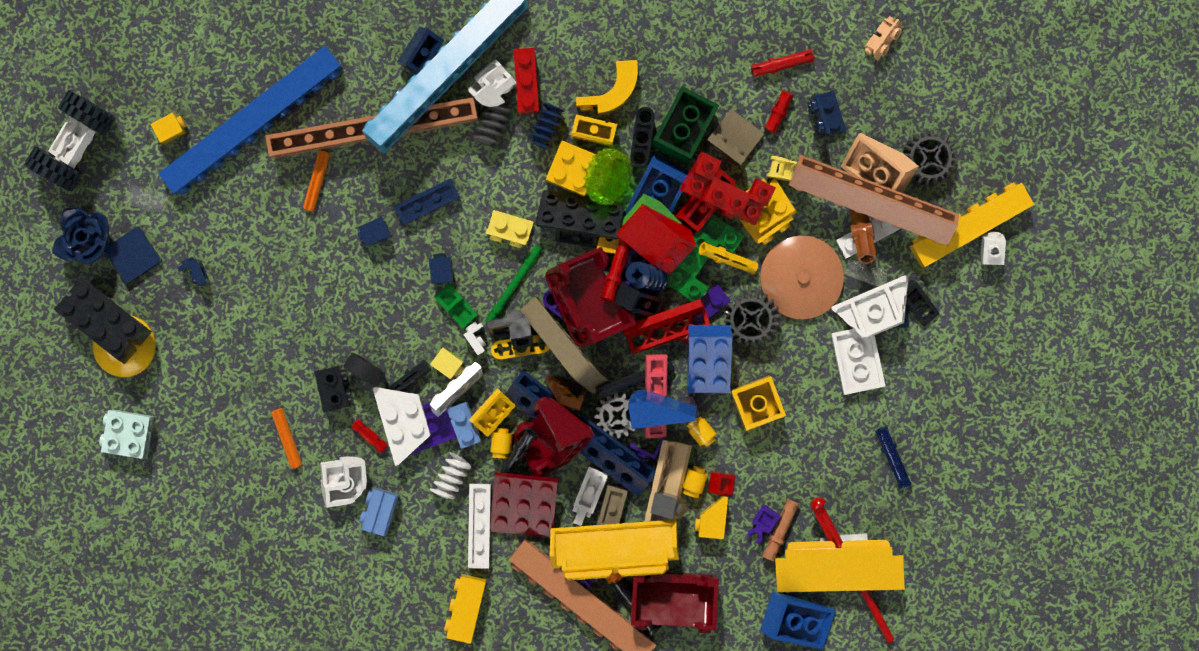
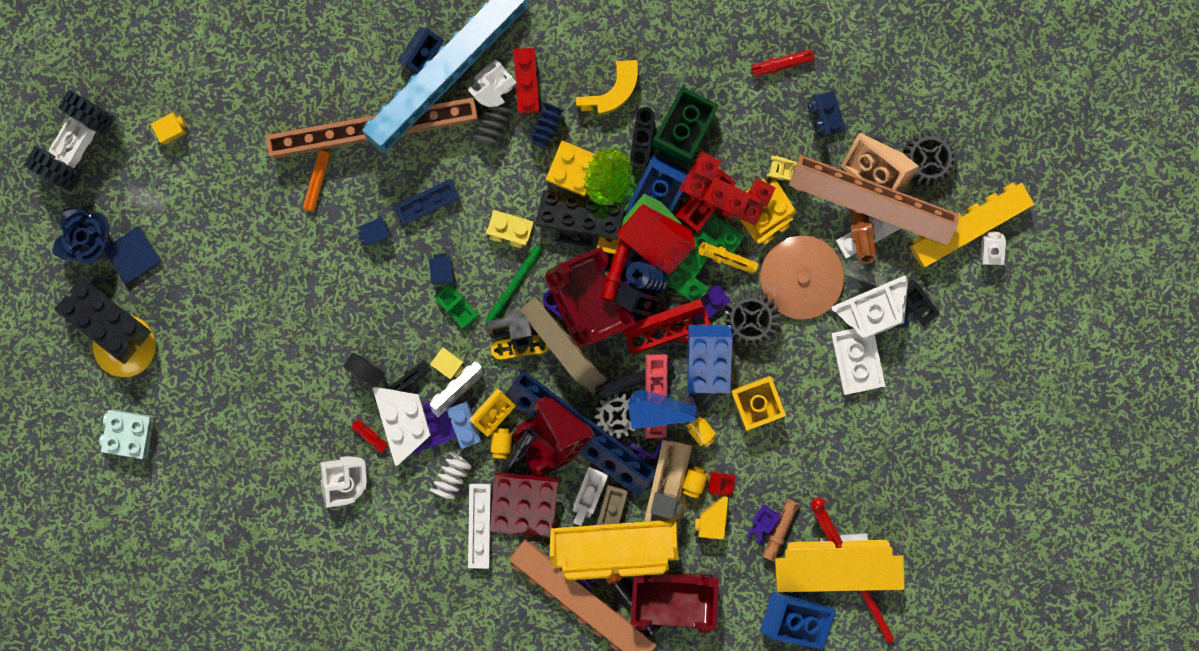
blue brick [158,46,343,195] -> none
dark blue bracket [177,257,210,286] -> none
orange axle [271,408,302,469] -> none
black brick [314,365,353,412] -> none
medium blue brick [359,487,399,536] -> none
yellow brick [444,574,486,644] -> none
white bracket [464,322,486,355] -> none
reddish brown wing [545,374,586,411] -> none
yellow brick [571,115,617,147] -> none
dark tan bracket [706,109,763,167] -> none
red pin [764,90,794,134] -> none
light nougat hinge [864,16,902,61] -> none
clear blue pin [875,426,912,489] -> none

